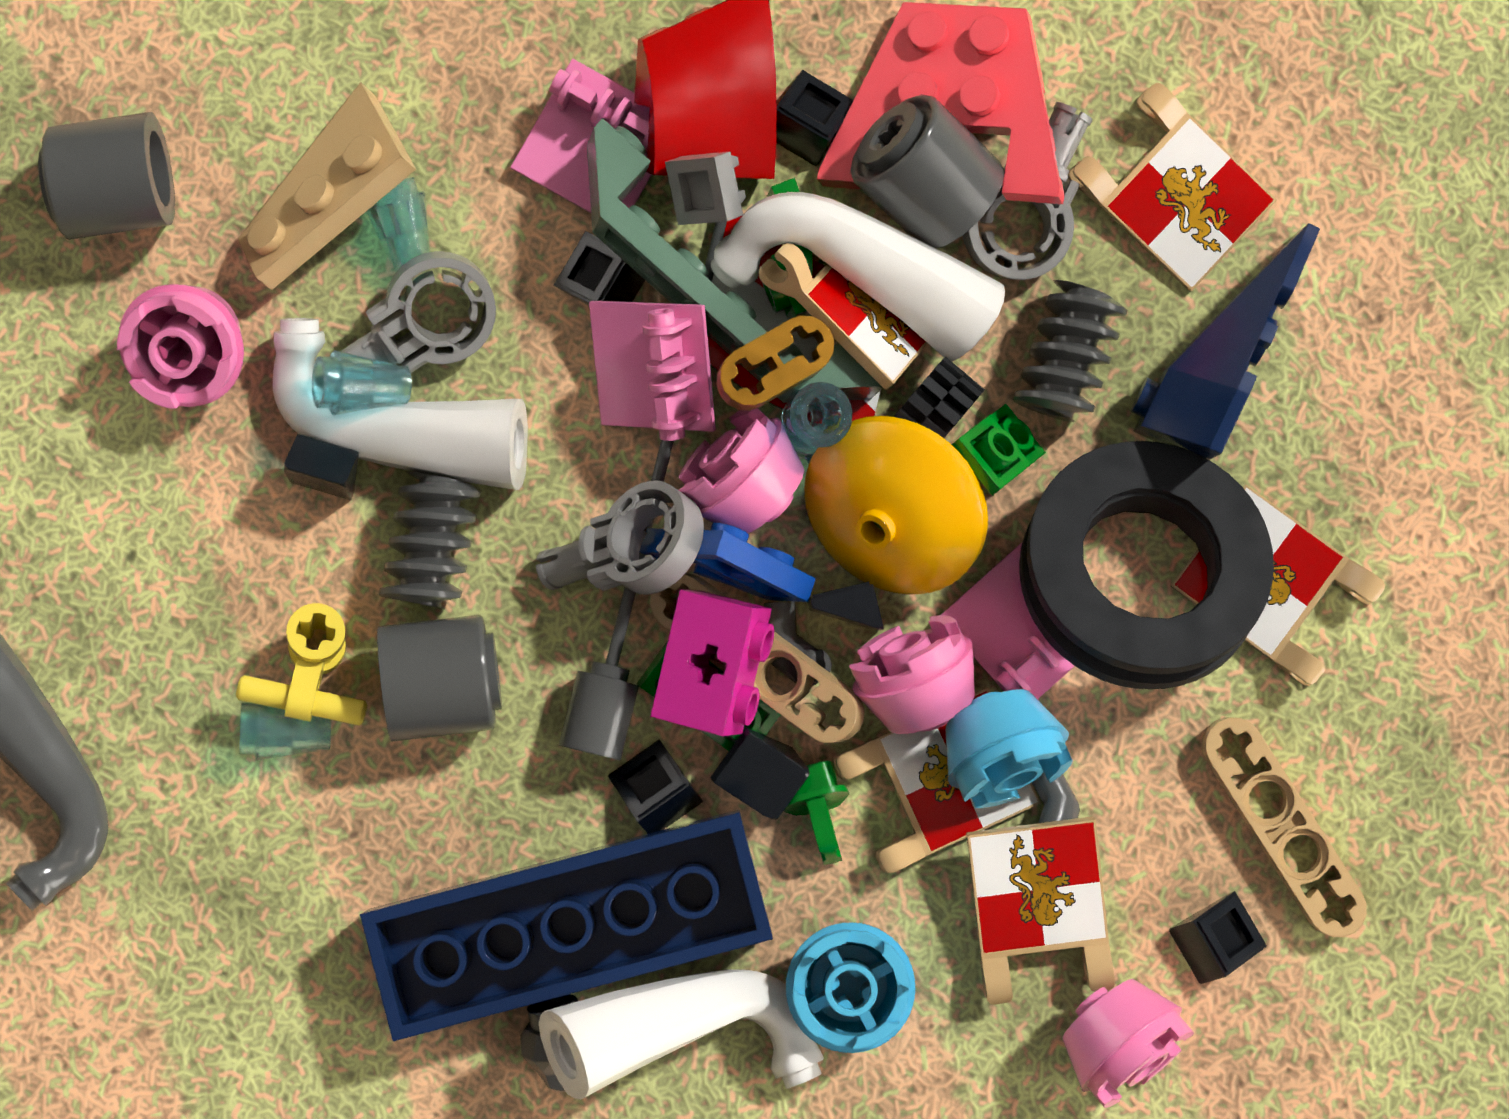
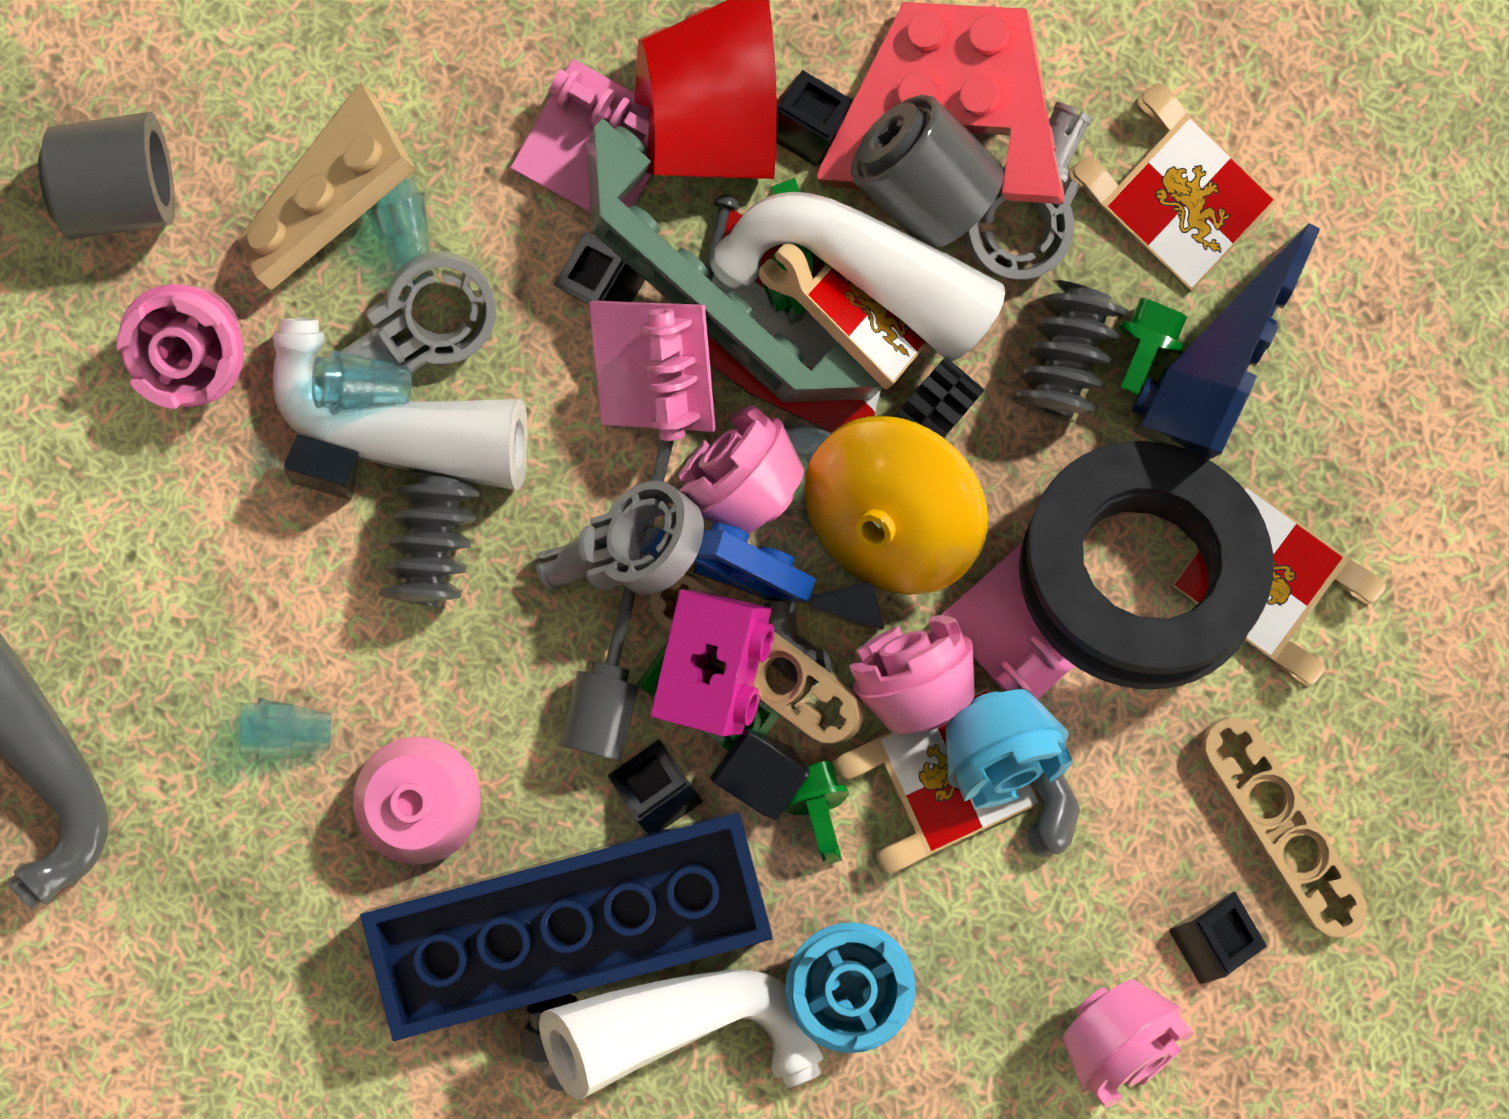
light yellow piece [236,603,367,726] -> none
dark grey piece [377,615,502,742] -> none
light grey tile [665,152,746,225] -> none
pearl gold beam [716,315,834,411] -> none
clear light blue cone [781,382,852,448] -> none
green slope [952,404,1046,496] -> none
flag [966,816,1115,1005] -> none
none -> bright pink cone [353,737,481,865]
none -> green piece [1119,298,1187,395]

